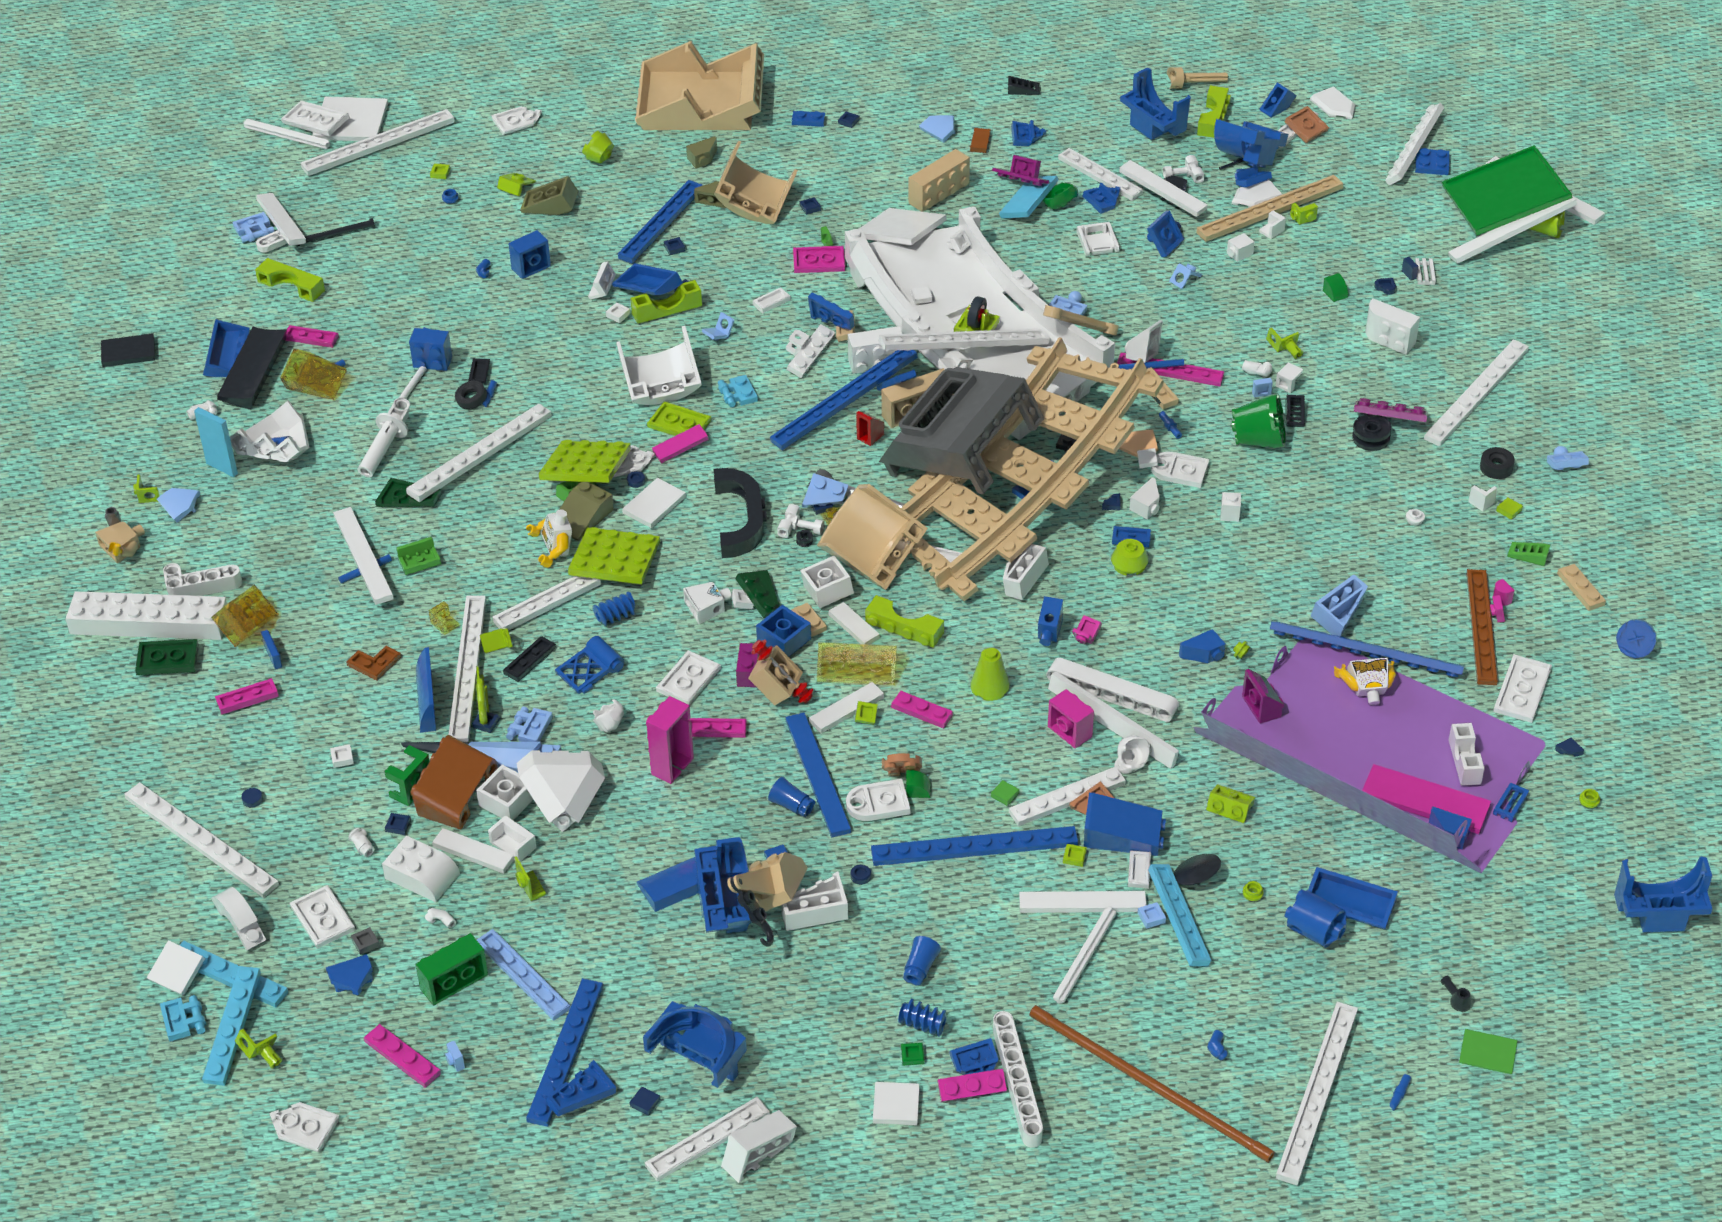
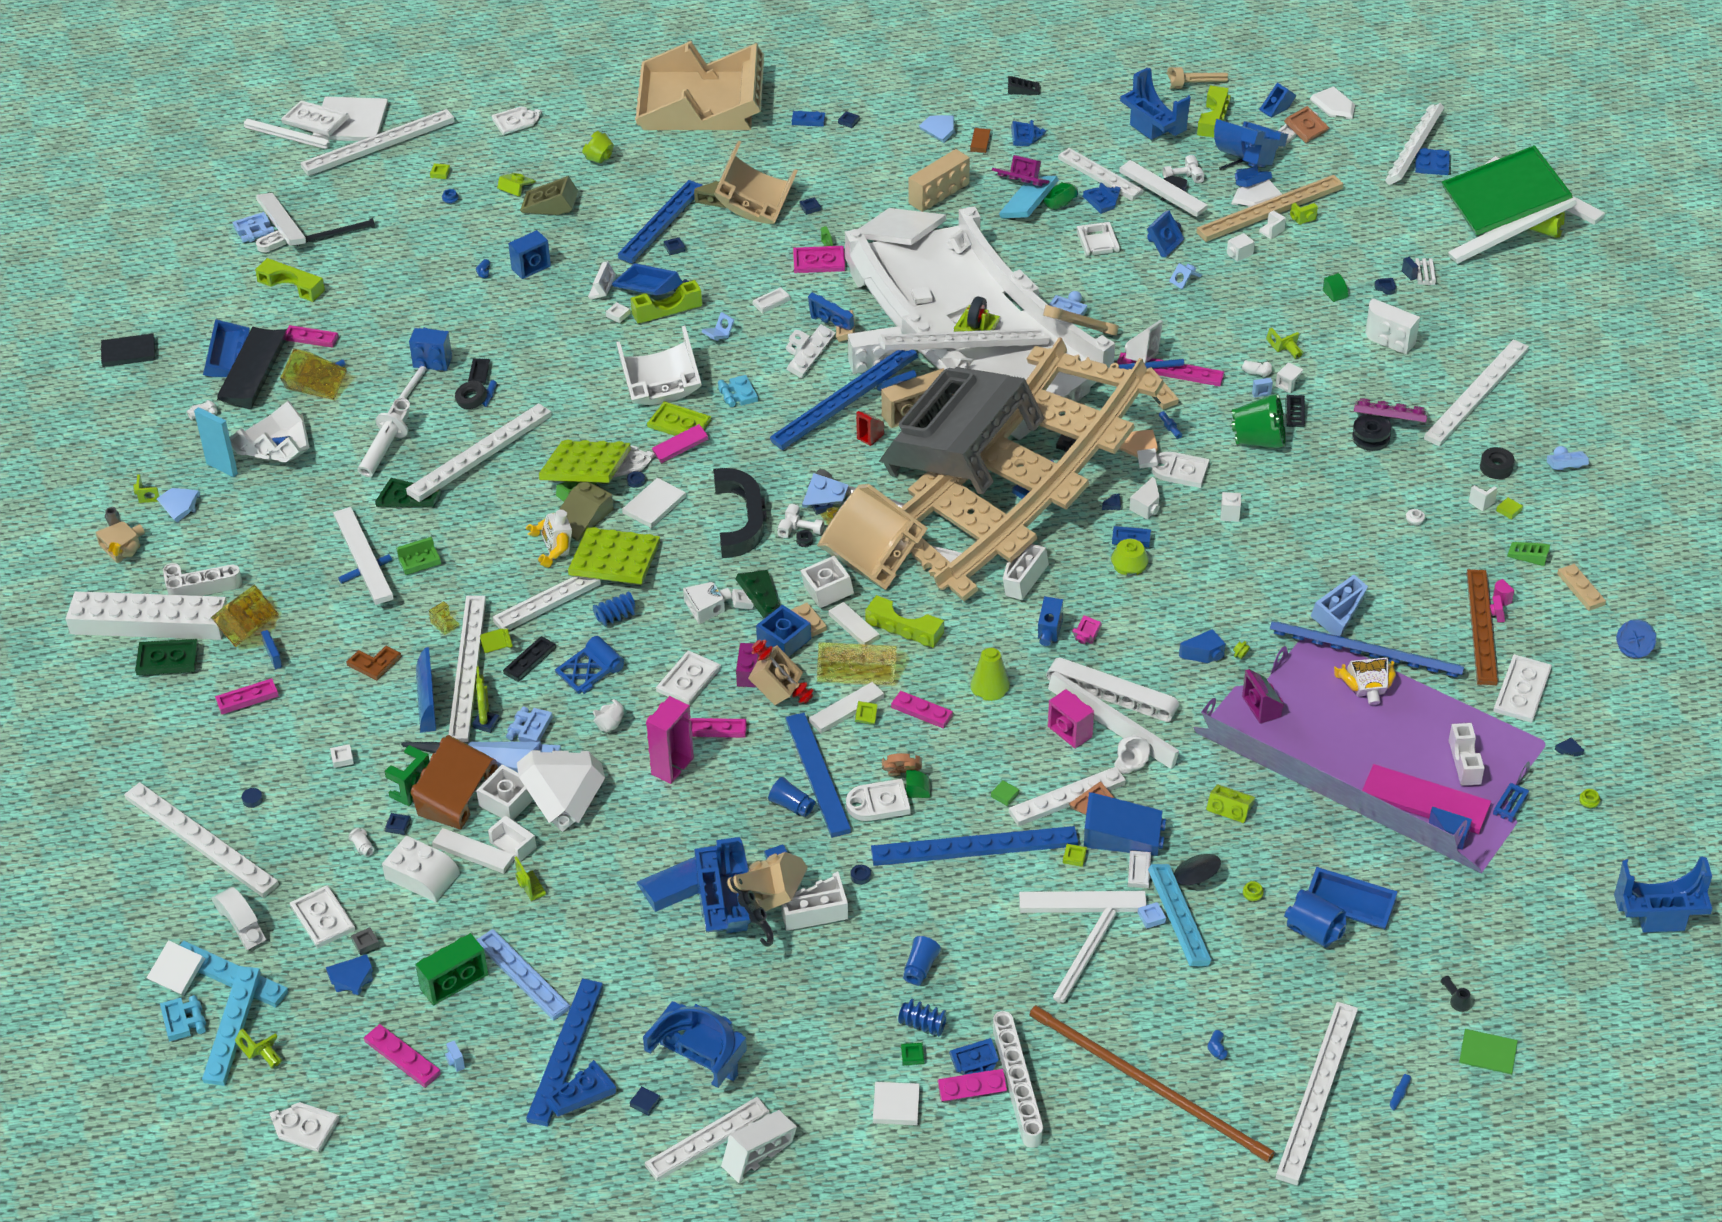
white arm [425,908,456,929] -> none
olive slope [686,136,717,169] -> none

